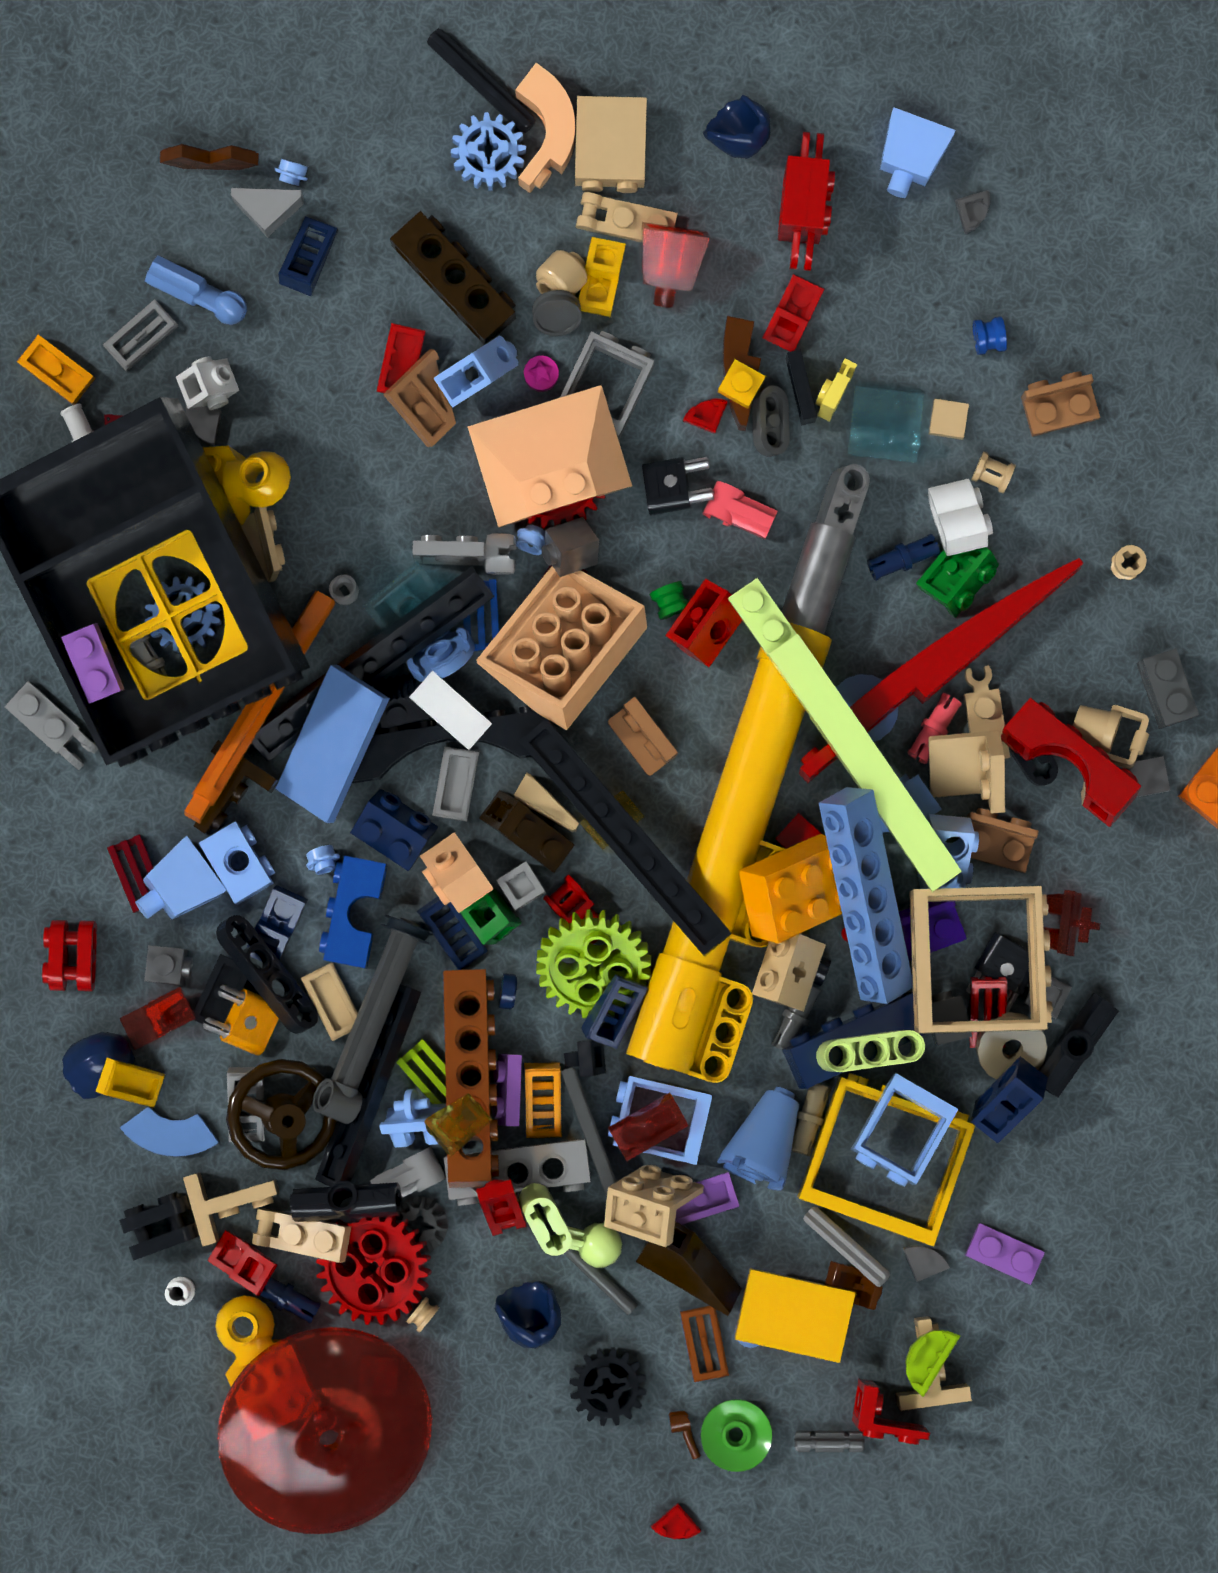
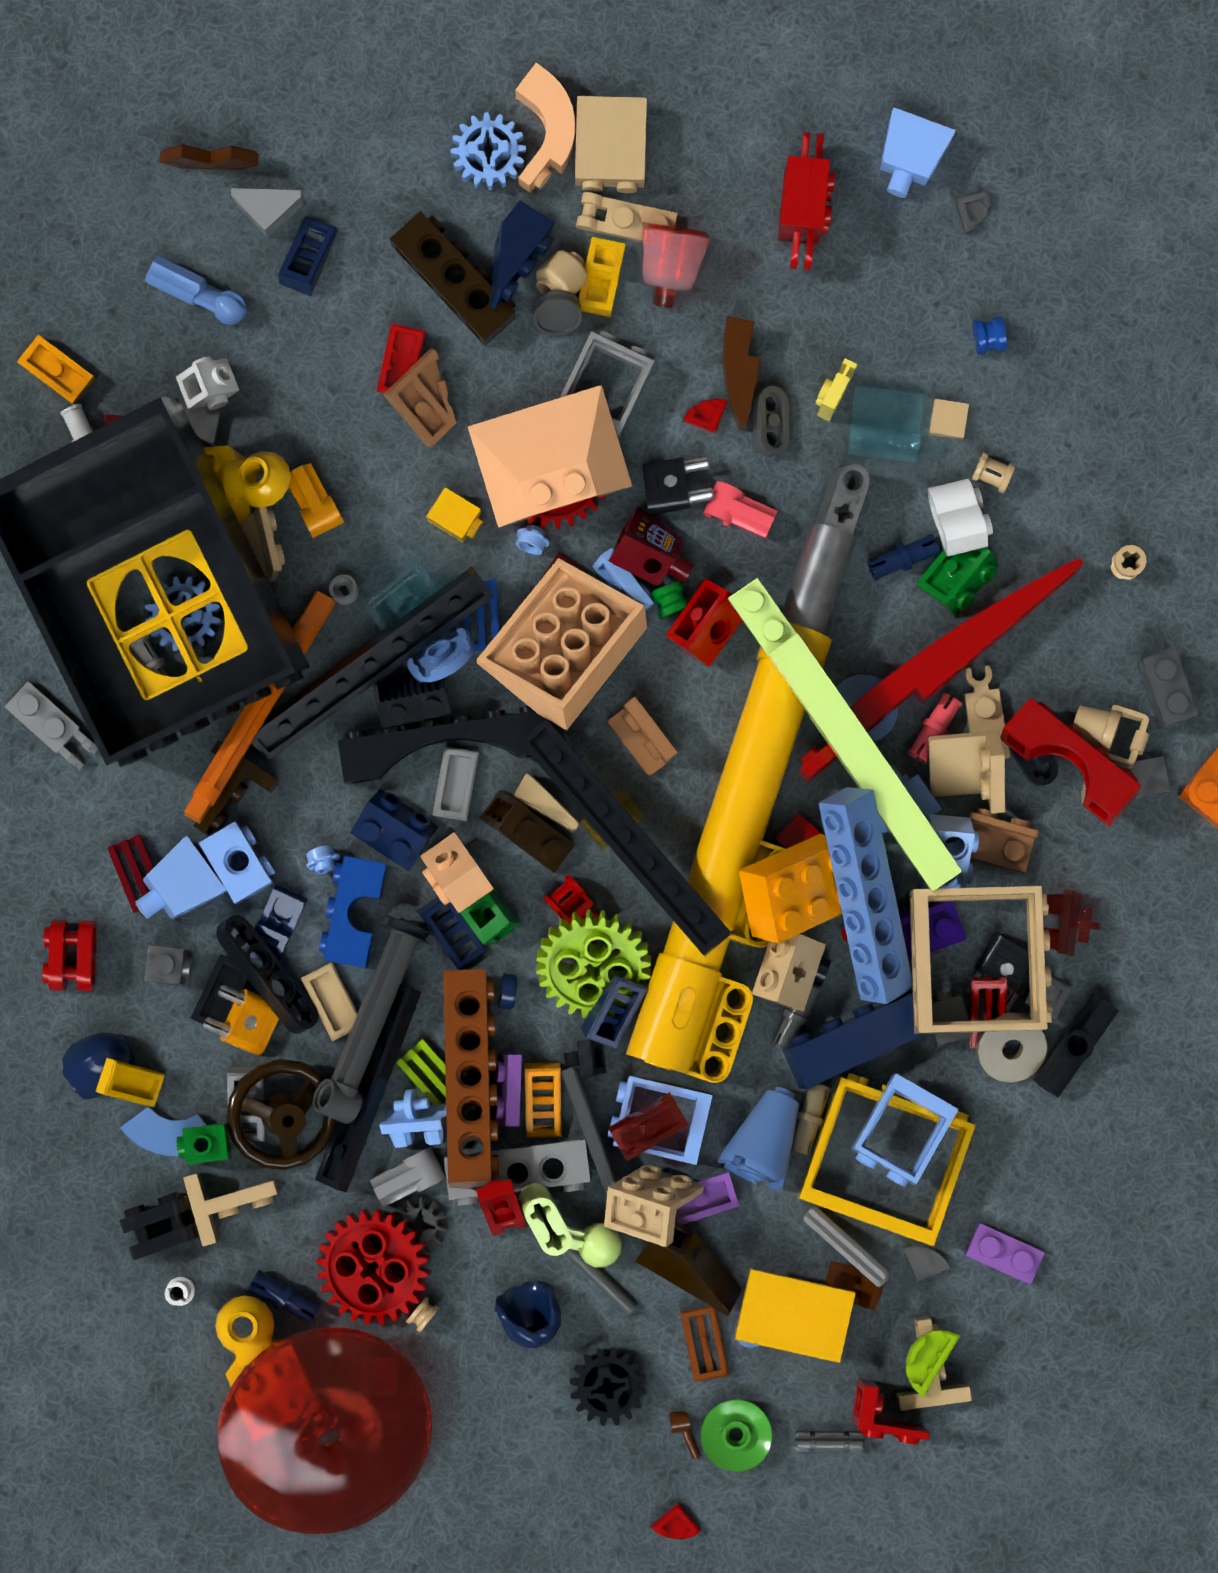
medium lavender plate [61,623,125,704] -> none
light grey tile [103,299,179,372] -> none
clear red slope [119,987,196,1050] -> none
red slope [207,1230,277,1296] -> none
tan plate [252,1208,351,1263] -> none
light blue plate [275,159,308,186] -> none
medium blue tile [275,665,390,823] -> none
black piece [290,1181,402,1224] -> none
white sticker [409,671,492,750] -> none
light grey plate [413,533,516,575] -> none
clear yellow slope [424,1093,492,1157] -> none
black axle [427,28,536,134] -> none
light blue torso [434,335,518,408] -> none
light grey brick [496,862,546,911] -> none
dark pink tile [524,356,559,392] -> none
flat silver brick [542,517,599,577] -> none
dark blue hair [703,95,771,159] -> none
yellow plate [717,359,766,409] -> none
red slope [762,274,825,352] -> none
black tile [785,349,817,426] -> none
yellowish green beam [816,1030,925,1072] -> none
dark blue brick [970,1056,1048,1143] -> none
medium nougat bracket [1021,371,1100,437] -> none
none -> green brick [177,1123,232,1165]
none -> light orange piece [289,463,344,538]
none -> yellow brick [426,487,483,543]
none -> dark blue slope [490,200,555,310]
none -> light blue plate [592,548,654,613]
none -> dark red torso [608,506,694,585]

